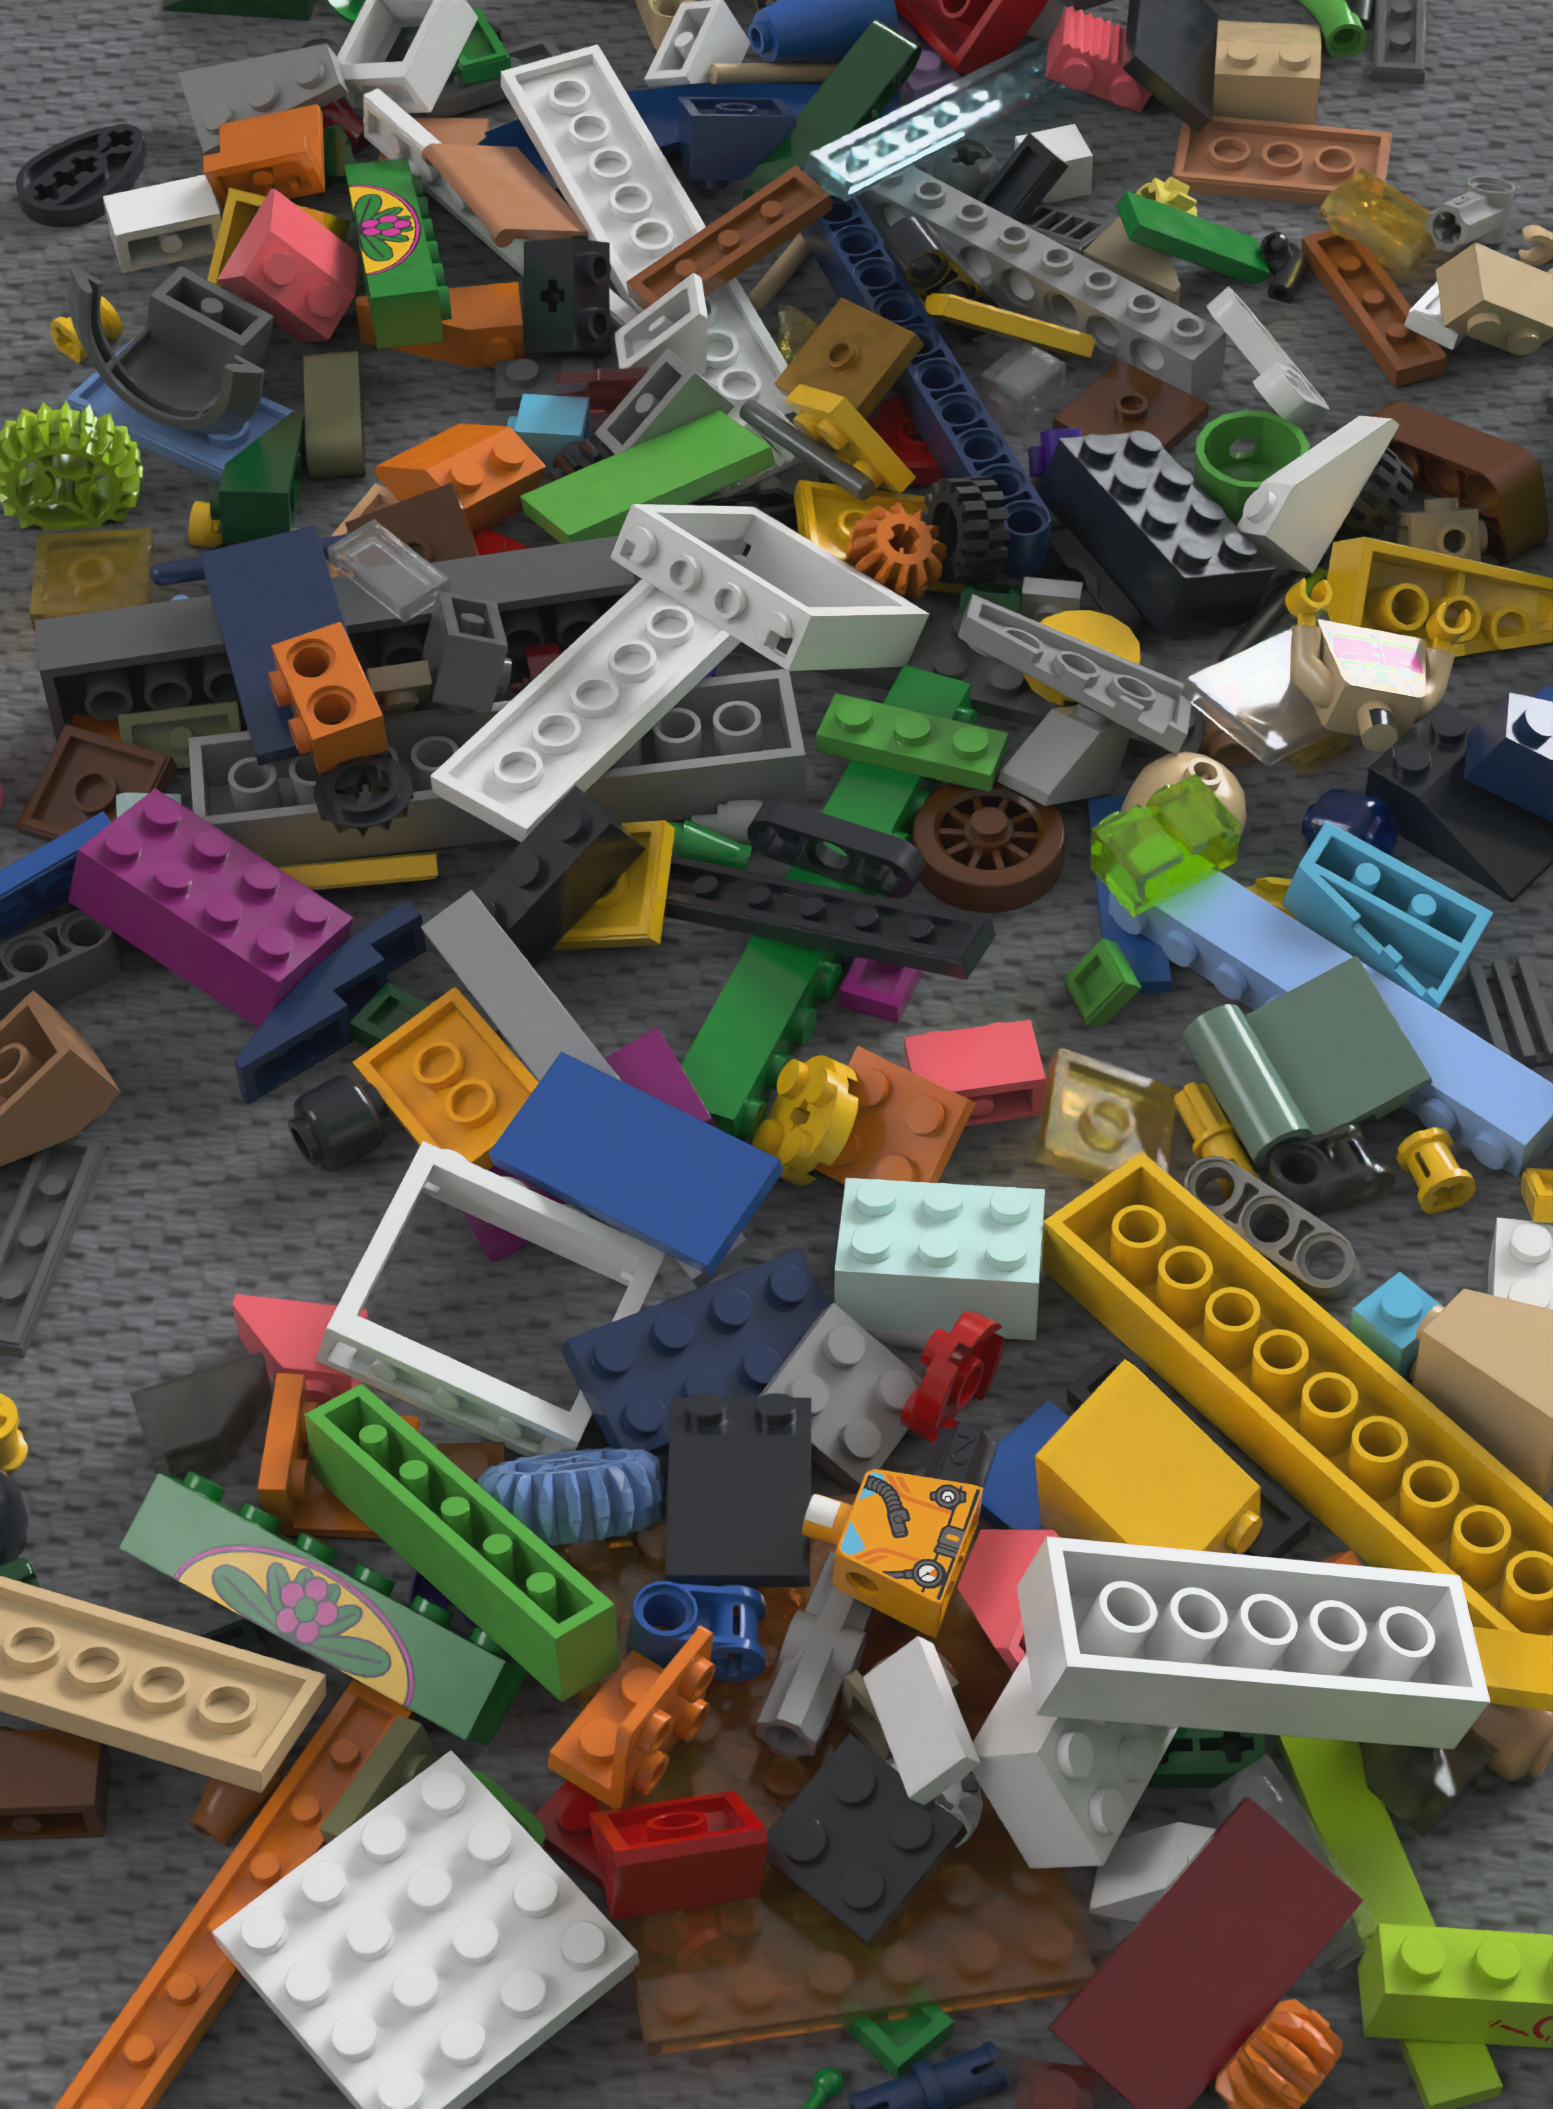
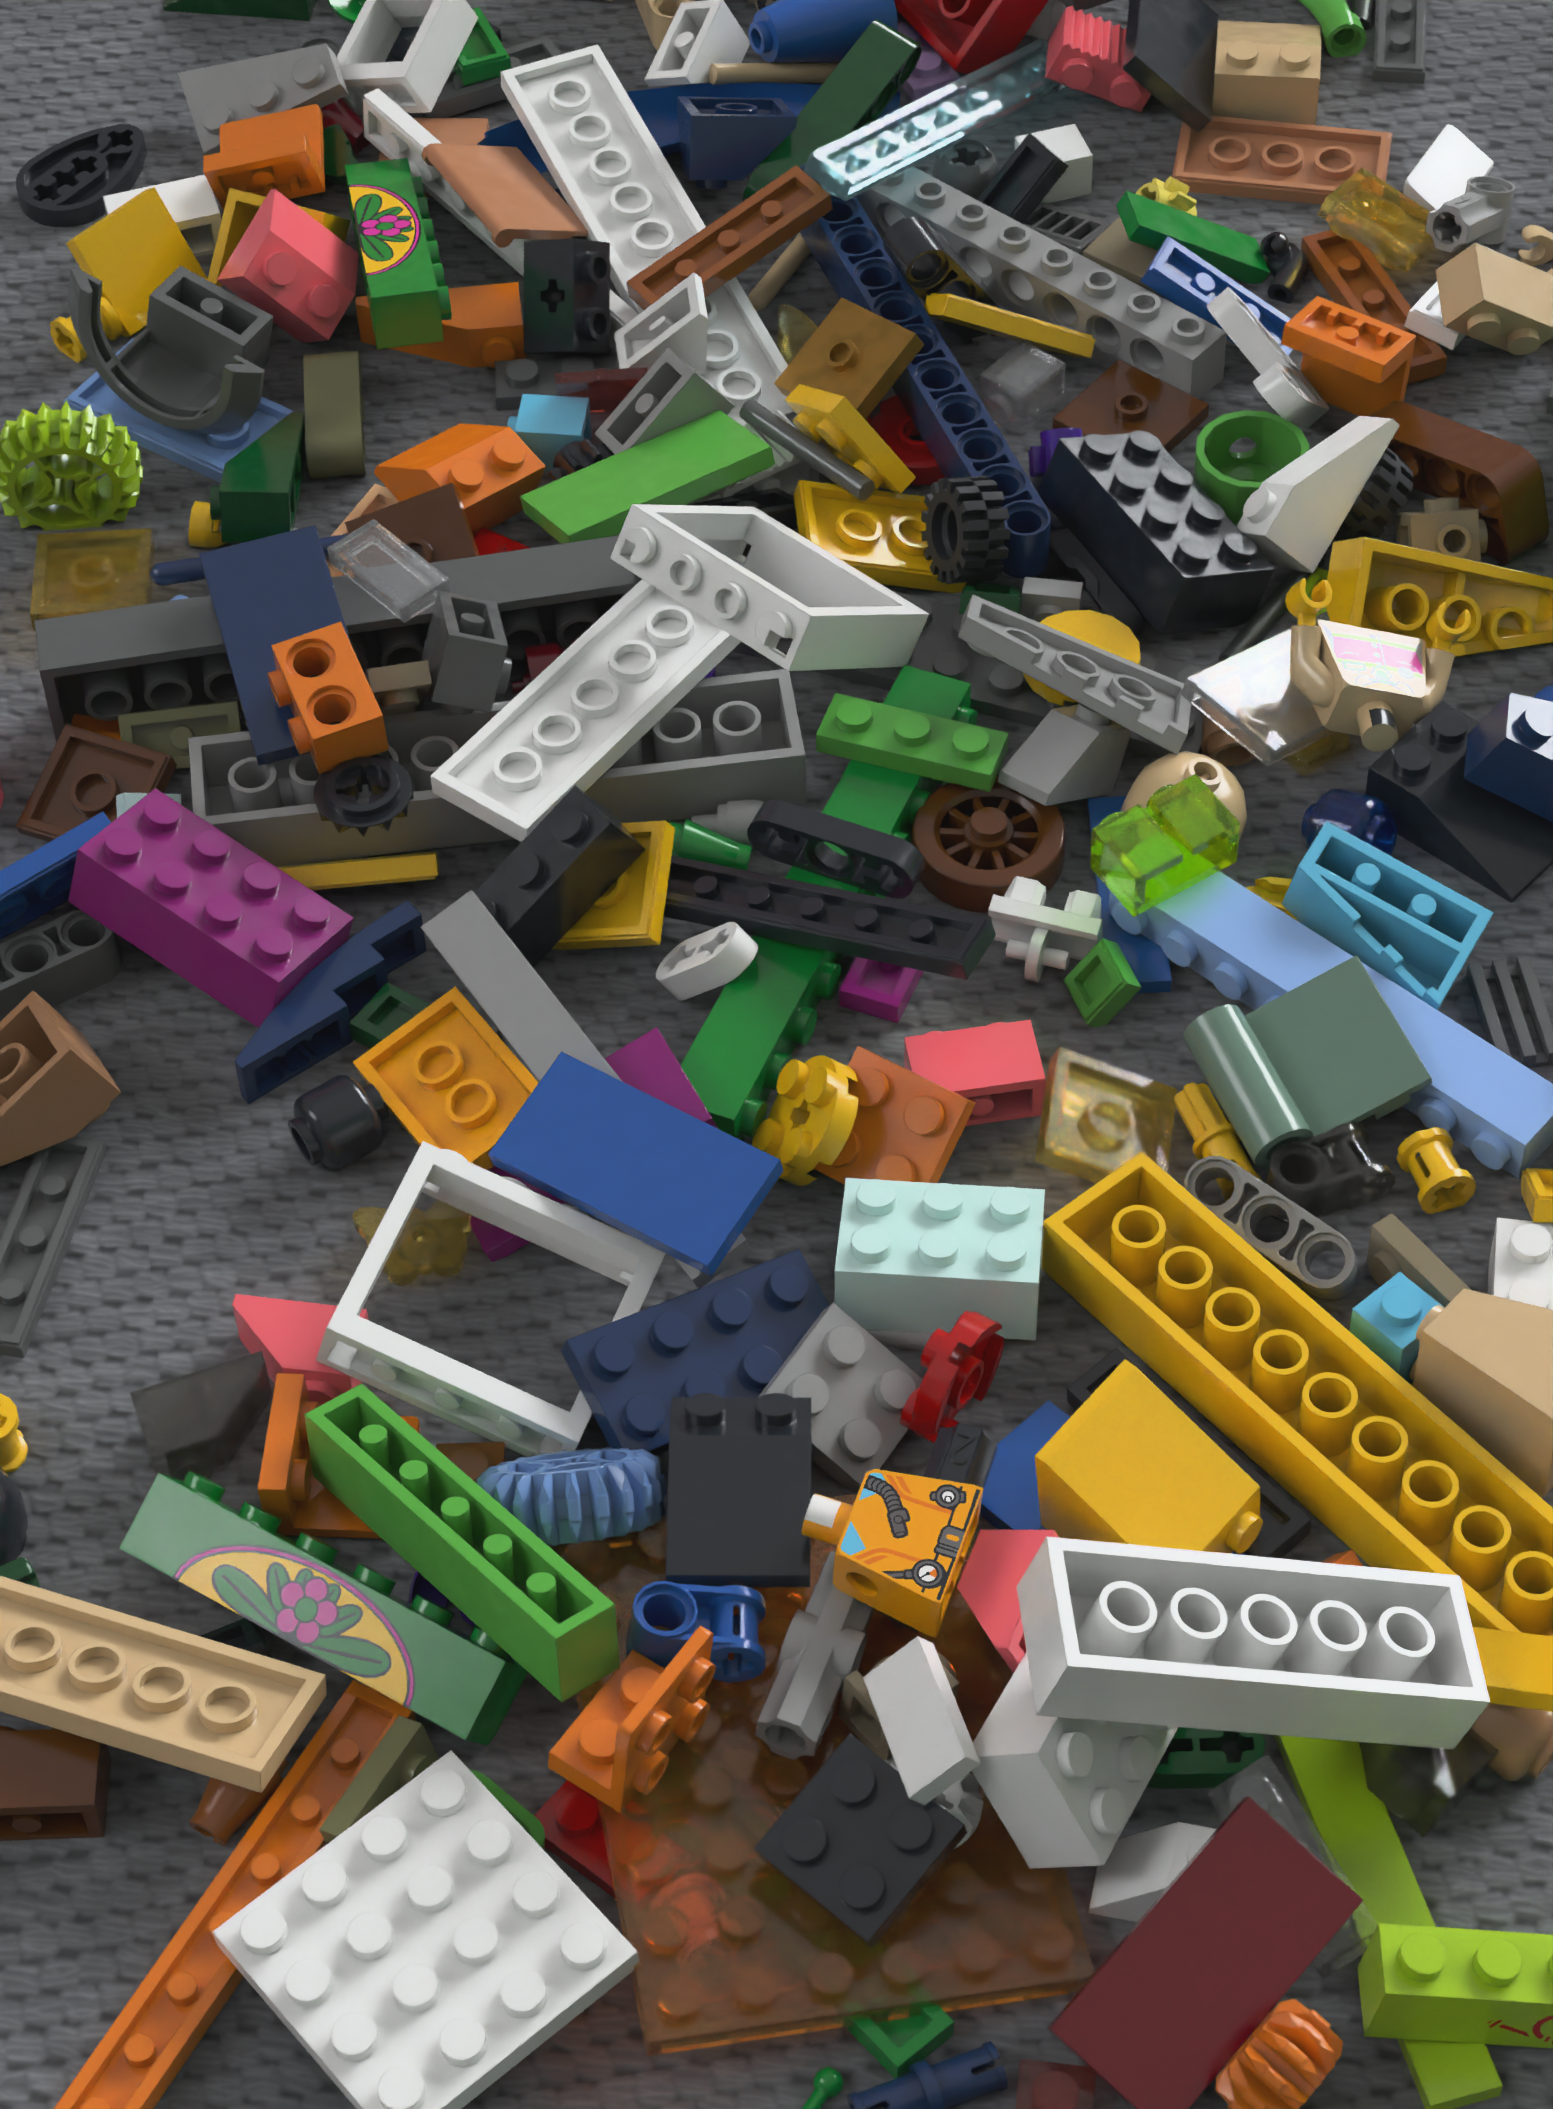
red slope [589,1790,768,1921] -> none
orange gear [844,501,947,602] -> none
none -> yellow tile [66,187,207,337]
none -> clear yellow animal [352,1200,472,1286]
none -> white beam [656,922,758,1001]
none -> white hips [988,876,1103,982]
none -> blue tile [1140,236,1292,356]
none -> orange bracket [1281,296,1416,416]
none -> dark tan plate [1367,1213,1471,1308]
none -> white slope [1401,124,1494,219]

